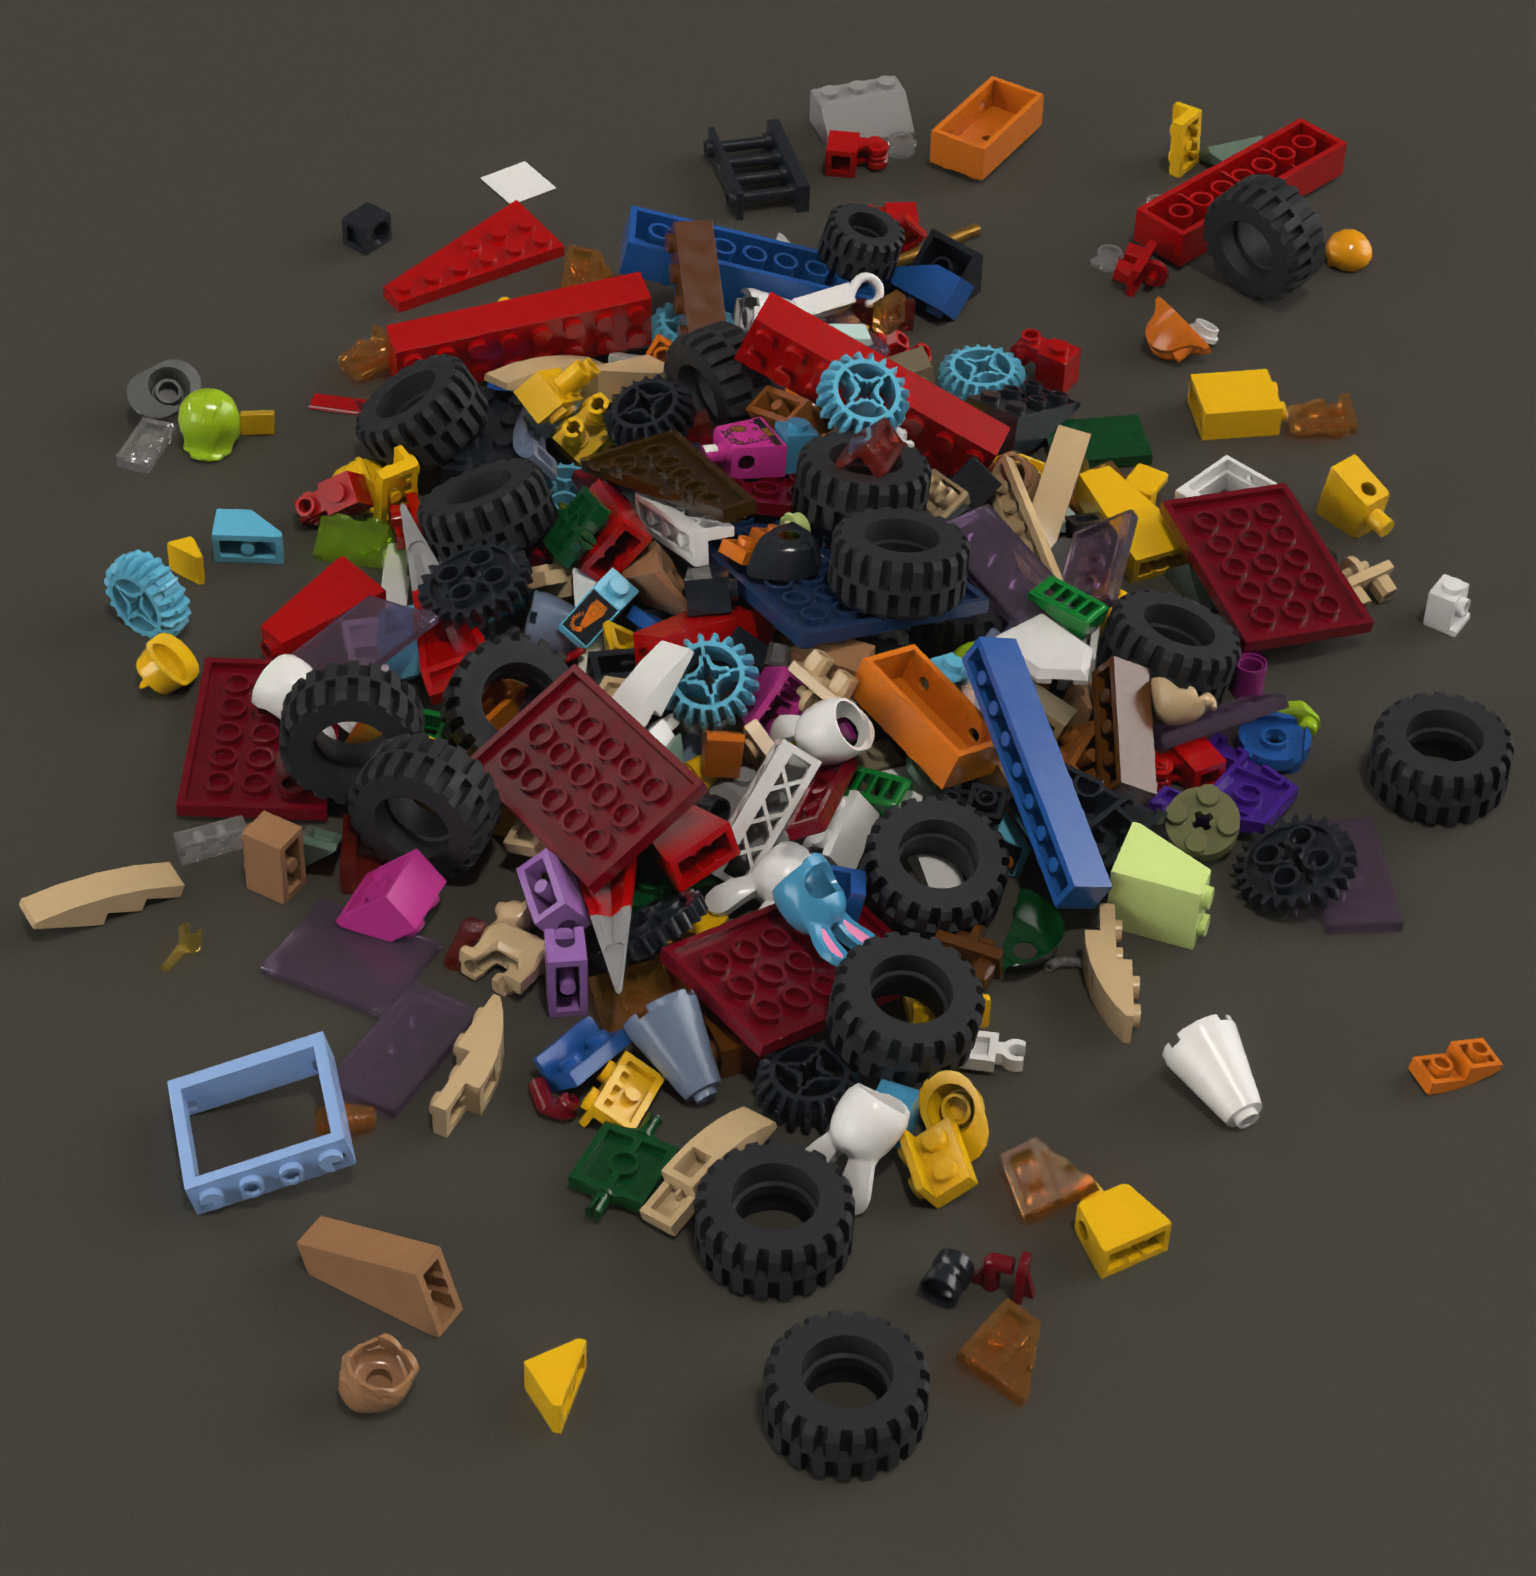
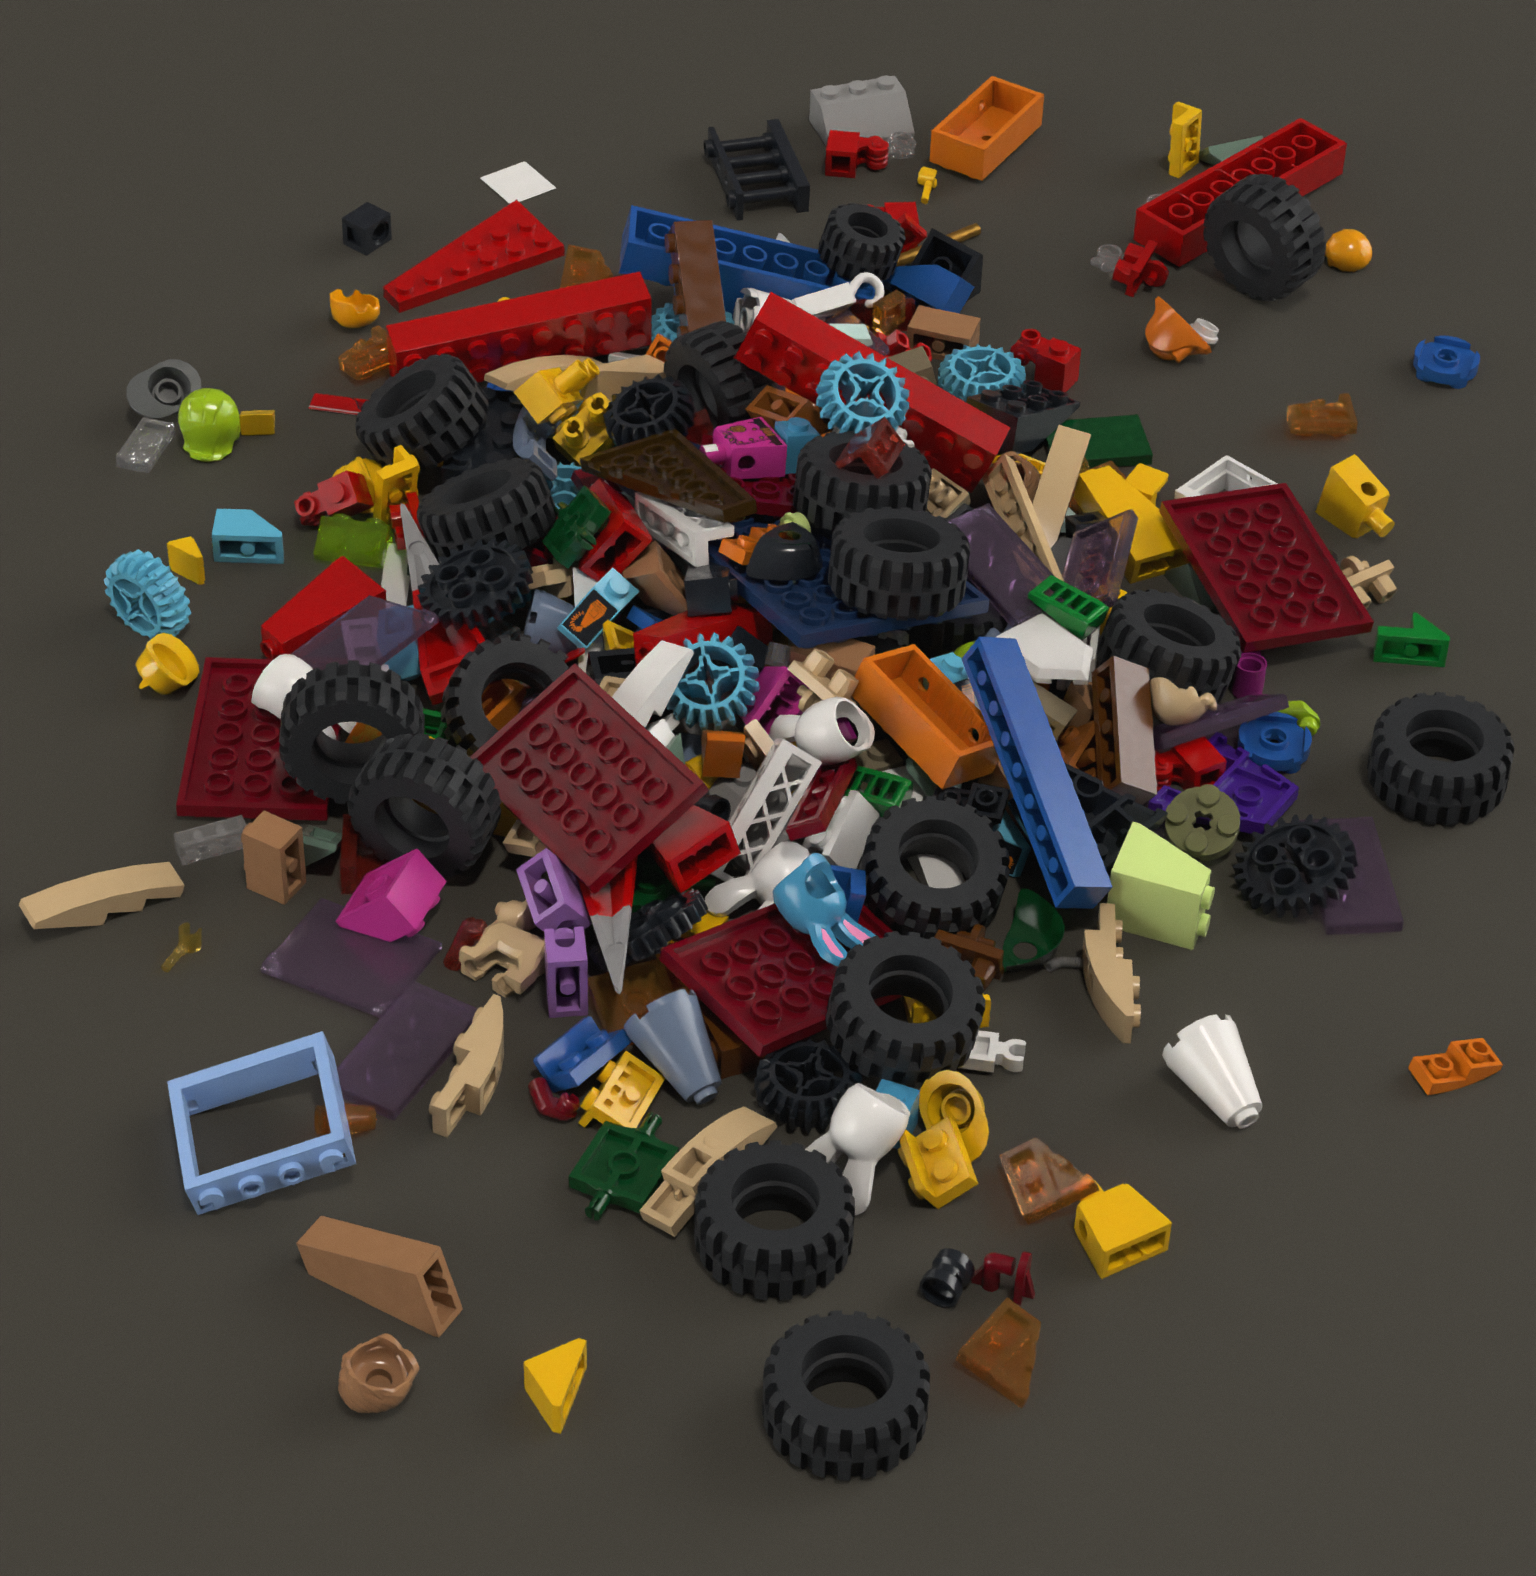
black panel [945,457,1002,509] -> none
yellow brick [1187,369,1286,440] -> none
white brick [1423,574,1471,637] -> none
none -> light orange hair [329,289,380,328]
none -> medium nougat brick [907,305,981,361]
none -> yellow hand [917,166,937,204]
none -> green slope [1373,612,1450,667]
none -> blue plate [1413,336,1480,389]

